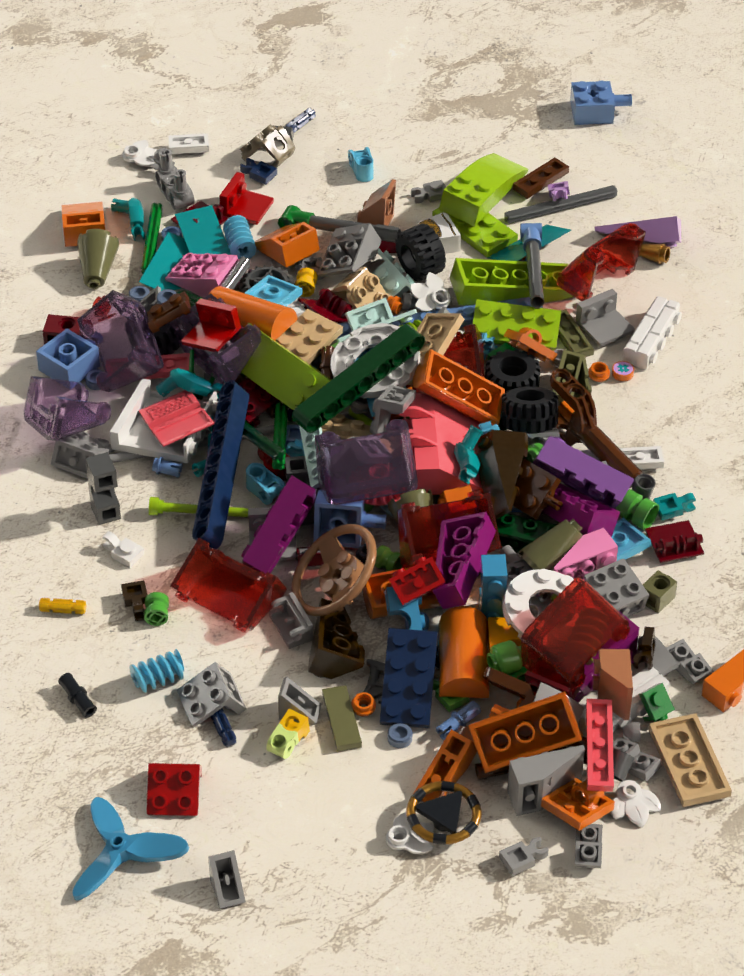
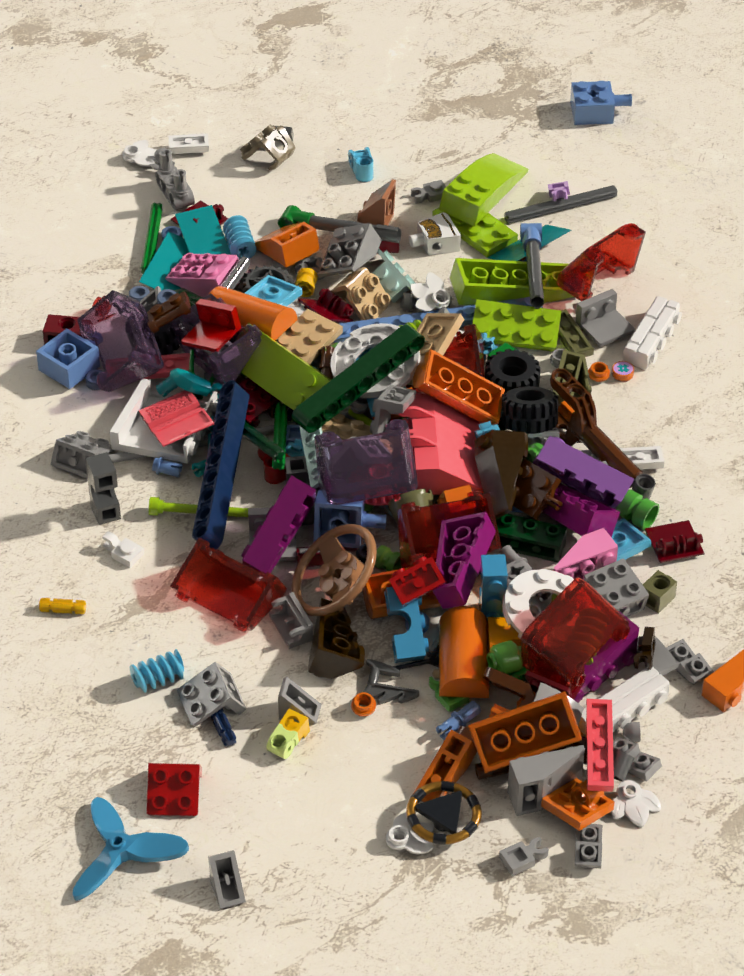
clear purple windscreen [24,376,111,441] -> none
black pin [58,673,97,718] -> none
orange slope [61,202,105,247] -> none
olive cone [77,229,119,289] -> none
teal arm [111,198,146,241] -> none
dark brown plate [121,580,148,621] -> none
bright green wheel [144,592,169,626] -> none
red bracket [219,172,274,225] -> none
dark blue plate [240,158,277,185] -> none
medium azure piece [246,463,285,505] -> none
axle [285,108,316,133] -> none
olive tile [322,685,362,752] -> none
light aqua bracket [334,297,417,343] -> none
dark blue plate [380,628,438,728] -> none
orange plate [387,296,402,316] -> none
sand blue tile [387,723,413,748] -> none
black tyre [395,223,446,281] -> none
teal arm [454,425,483,485] -> none
orange plate [504,327,558,362] -> none
reddish brown plate [513,157,569,199] -> none
olive cone [518,519,583,571] -> none
nougat slope [592,649,633,720] -> none
lavender wedge [595,216,681,248] -> none
pearl gold cone [638,244,670,264] -> none
green bracket [638,683,675,722] -> none
tan plate [648,713,732,807] -> none
teal plate [653,493,696,521] -> none

